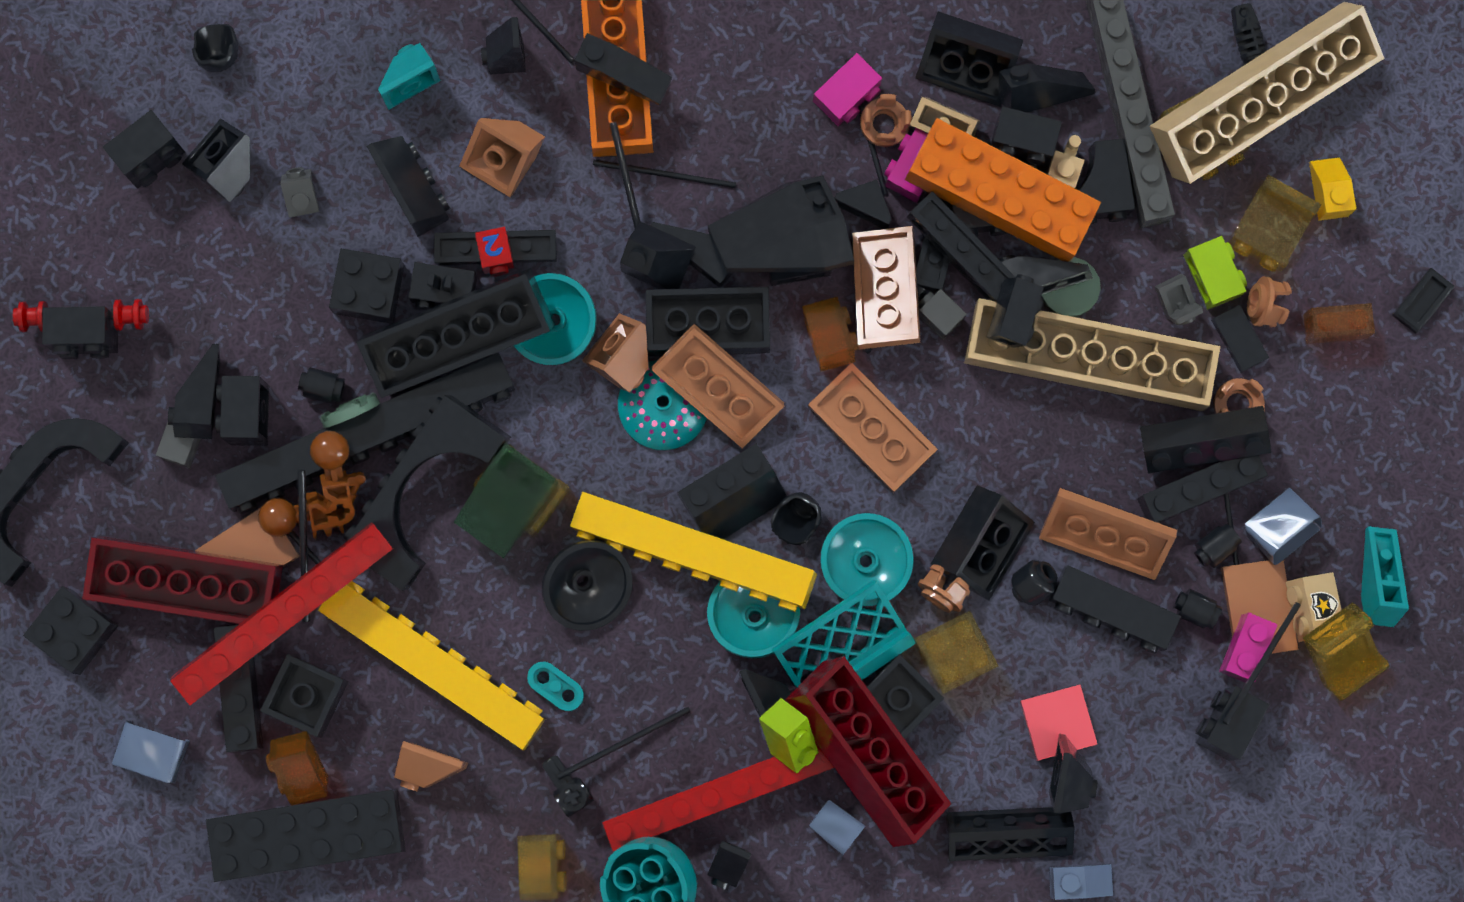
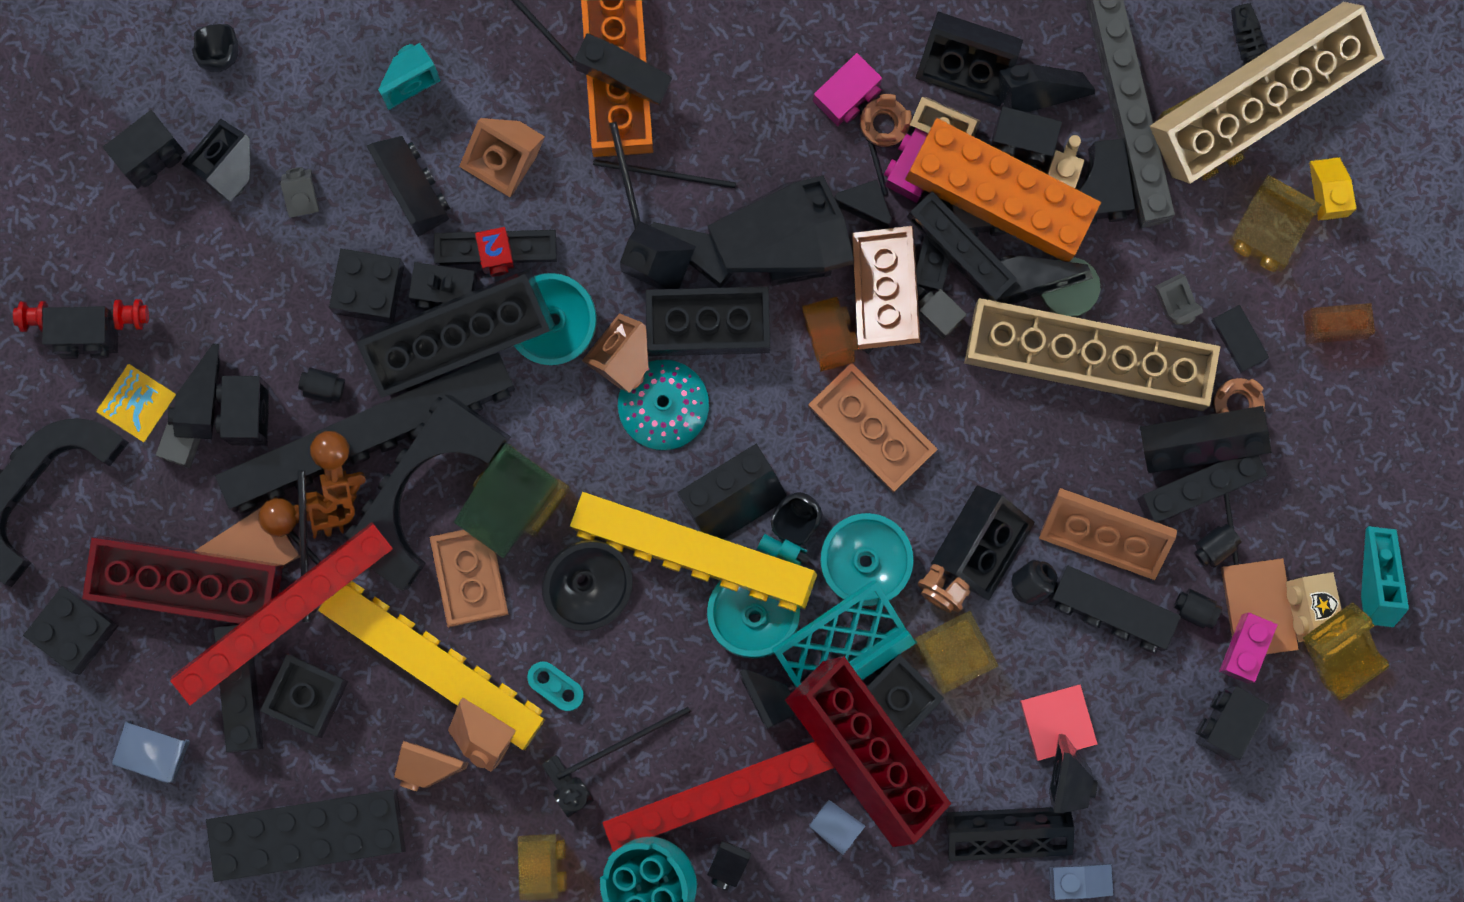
clear orange brick [266,731,328,806] -> none
sand green tile [320,392,380,428] -> none
black slope [481,17,526,75] -> none
nougat plate [652,324,784,449] -> none
lime brick [759,698,819,774] -> none
black brick [986,274,1044,348] -> none
lime brick [1183,236,1247,310] -> none
black piece [1222,602,1301,725] -> none
sand blue piece [1245,488,1322,565] -> none
nougat piece [1247,276,1292,327] -> none
black tile [1392,268,1455,334] -> none
none -> yellow sticker [96,364,176,442]
none -> nougat tile [430,524,509,628]
none -> nougat slope [448,698,516,772]
none -> teal piece [756,534,810,565]

